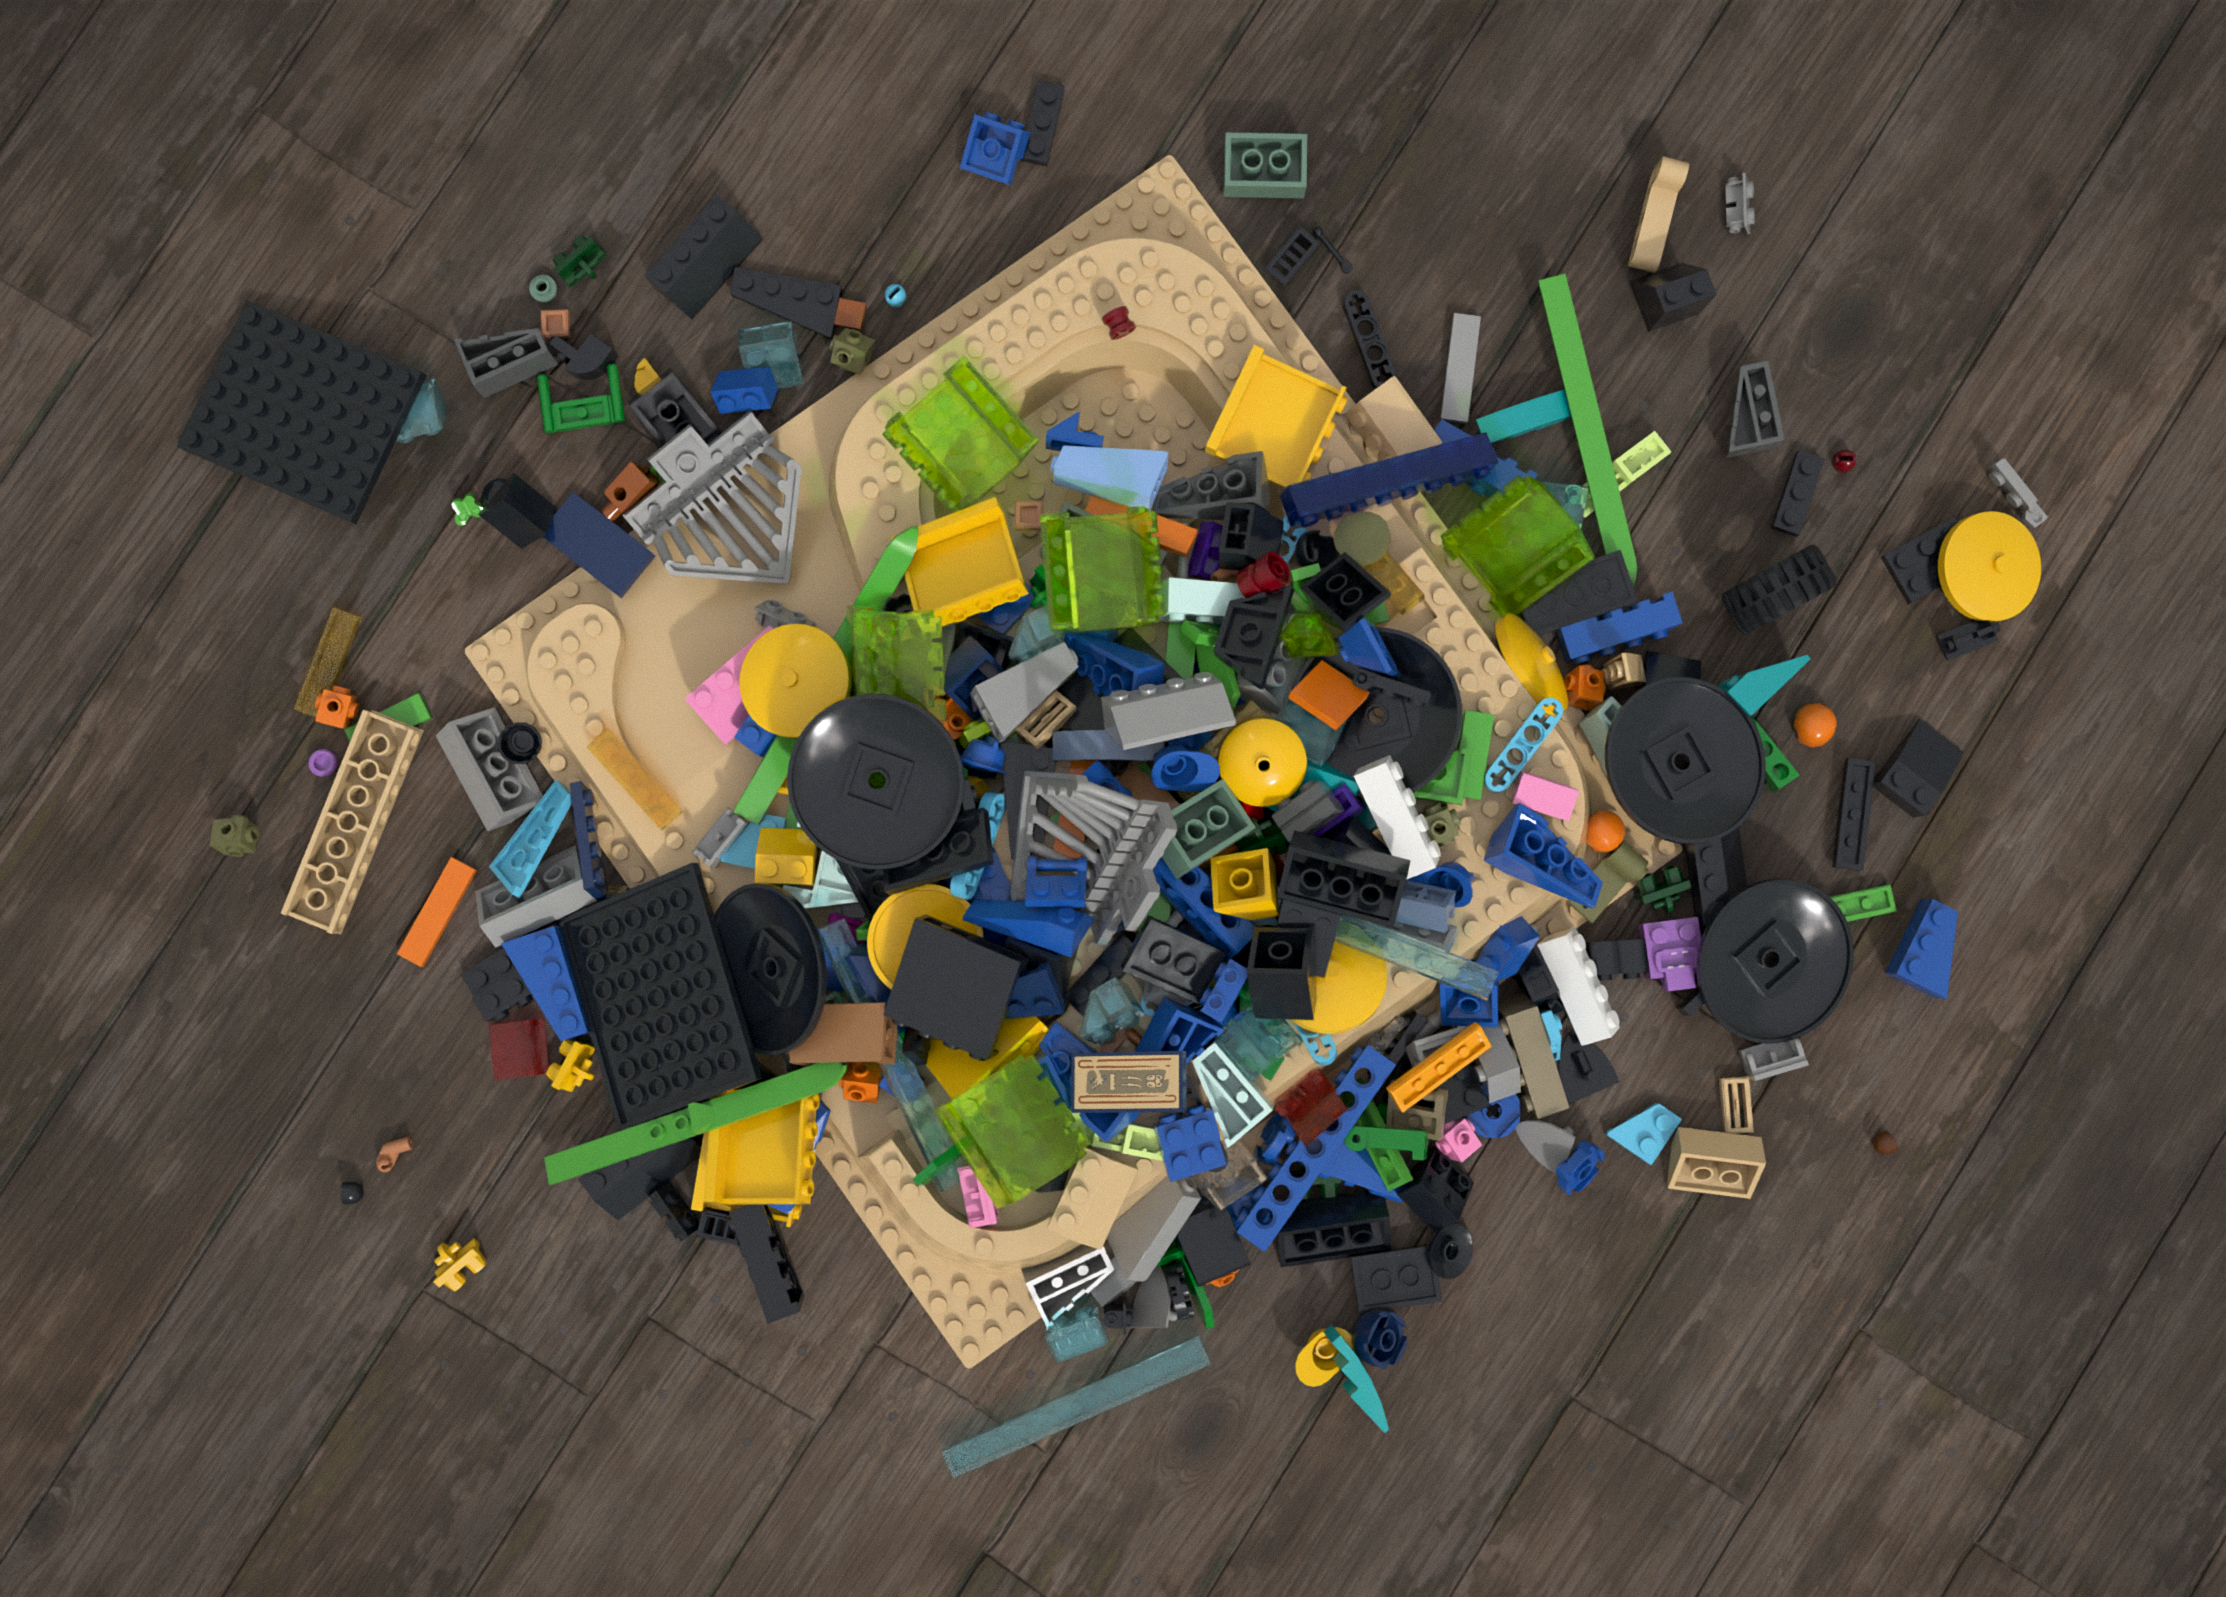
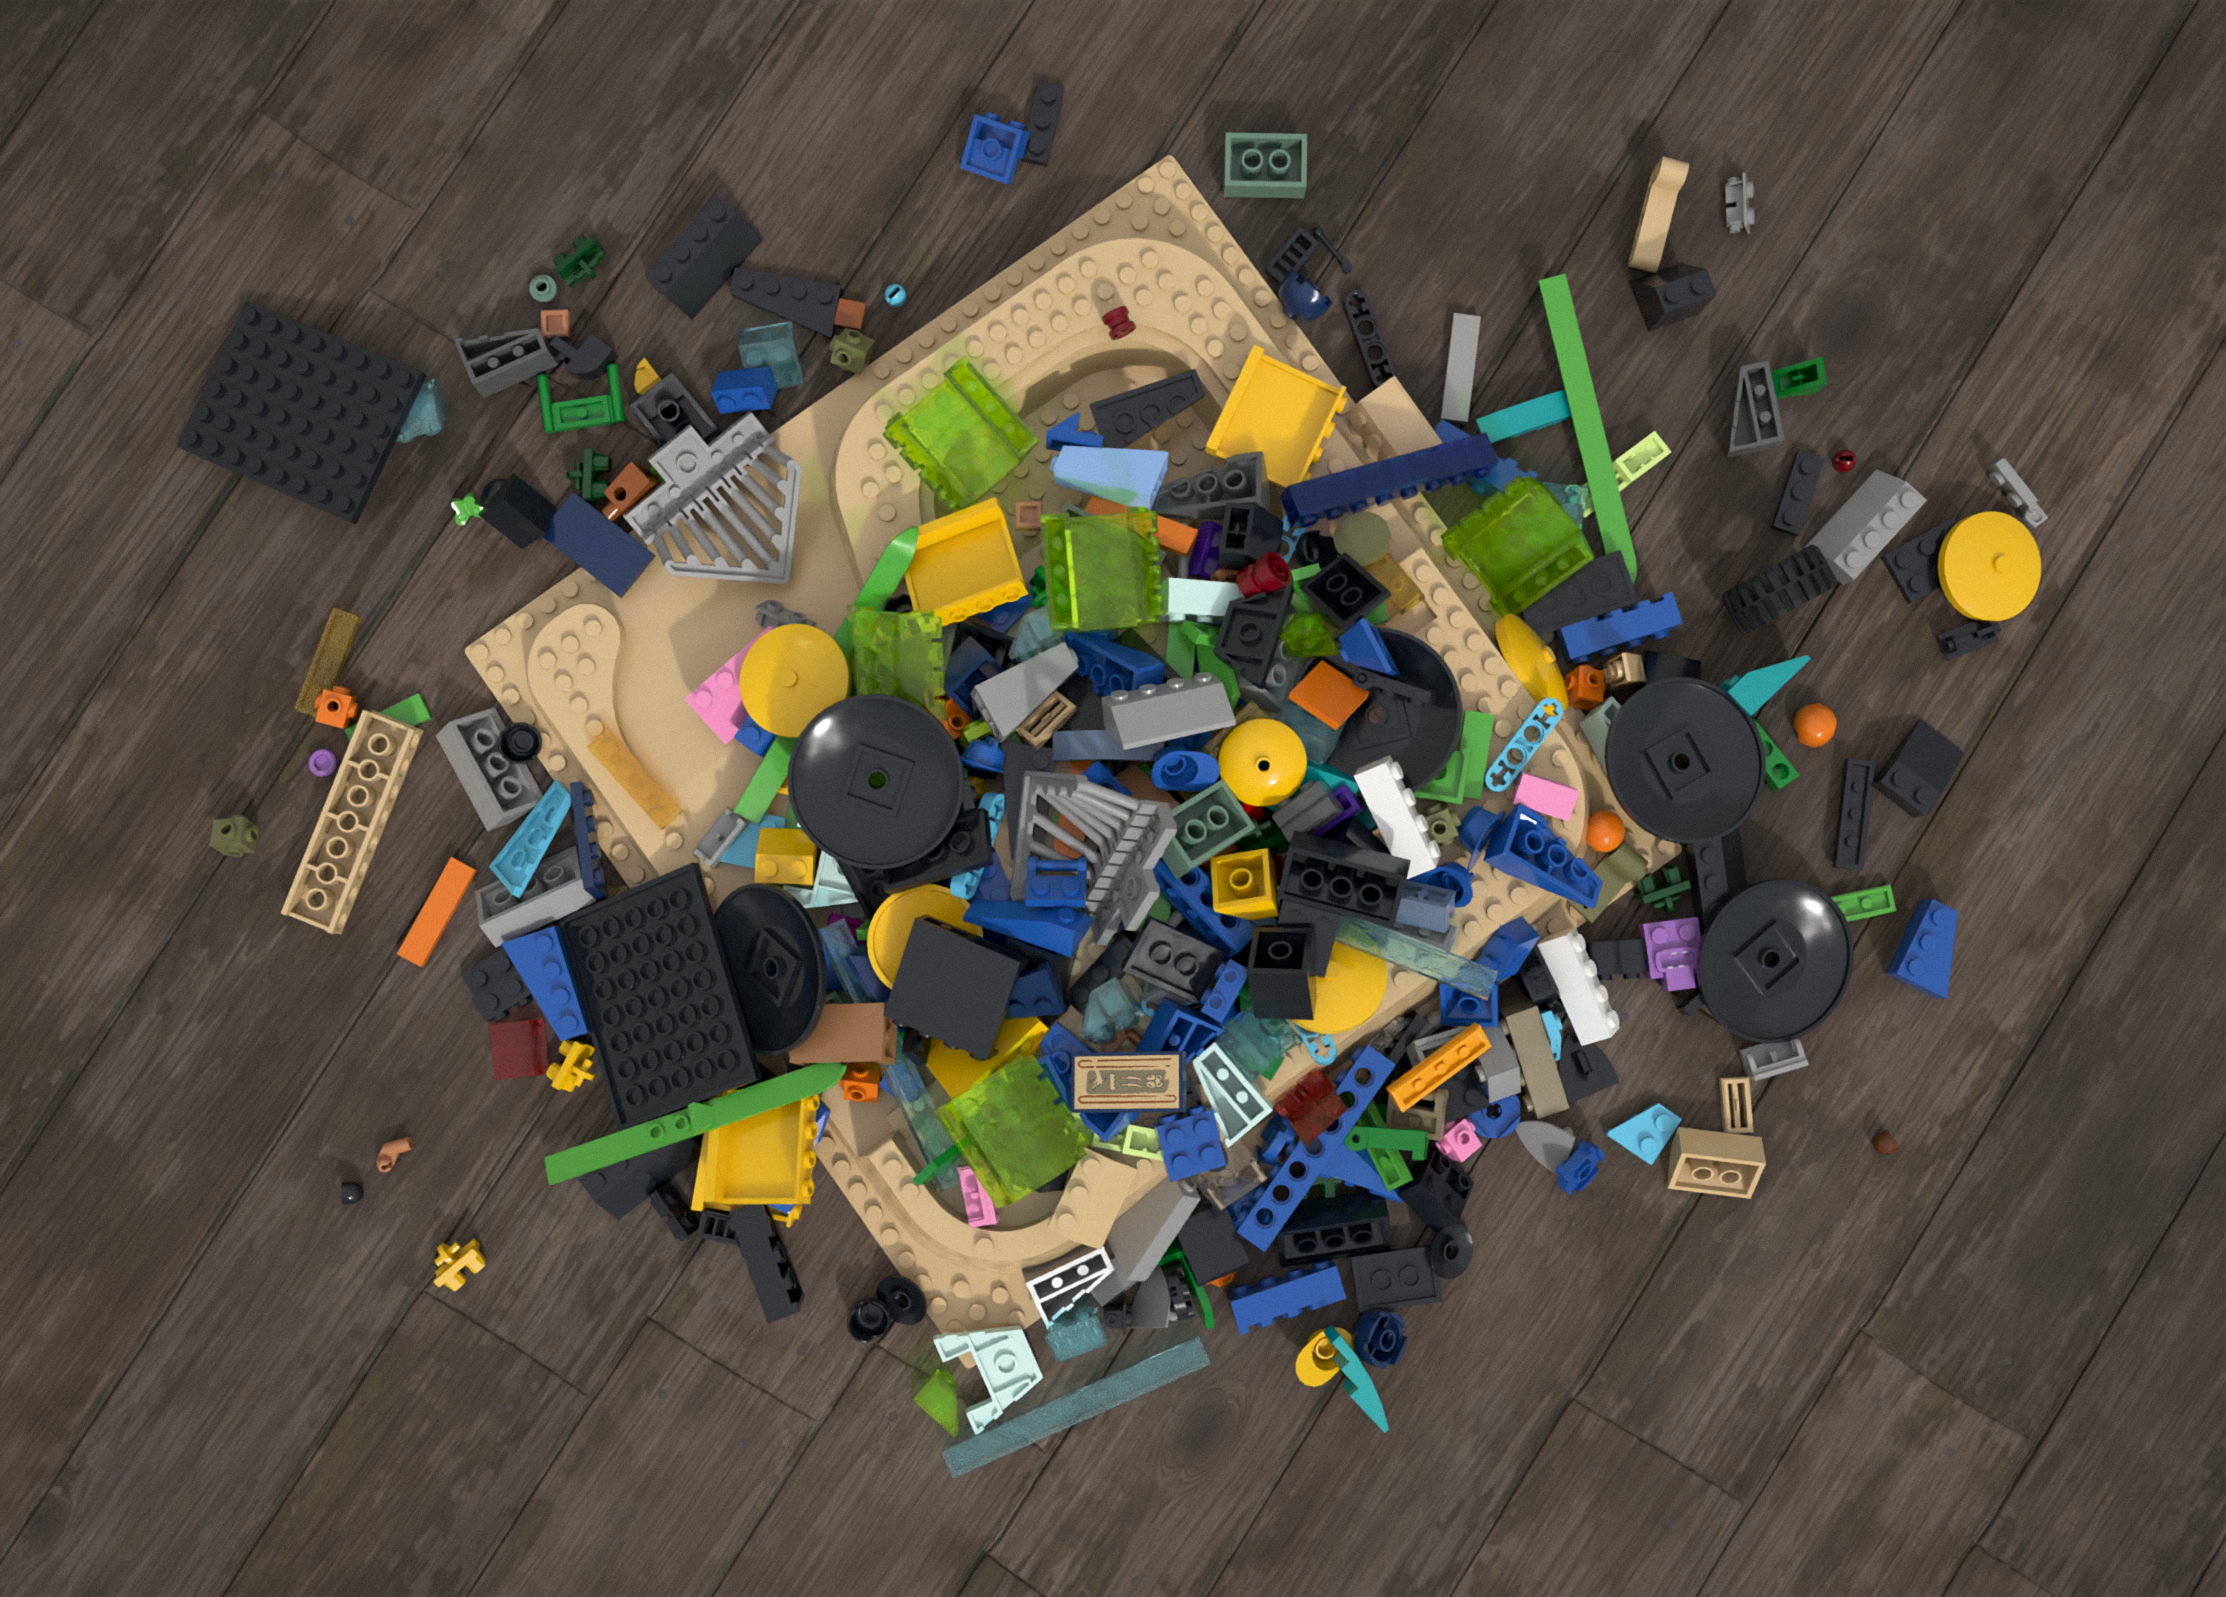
none -> dark green hips [566,449,612,503]
none -> black hair [847,1297,891,1343]
none -> black dish [876,1275,928,1325]
none -> clear neon green slope [913,1369,960,1438]
none -> light aqua wing [933,1325,1043,1435]
none -> black wing [1089,369,1205,449]
none -> blue wedge [1227,1259,1346,1335]
none -> dark blue cylinder [1279,268,1333,321]
none -> blue piece [1458,806,1506,871]
none -> green slope [1771,357,1827,398]
none -> light grey slope [1803,469,1927,585]

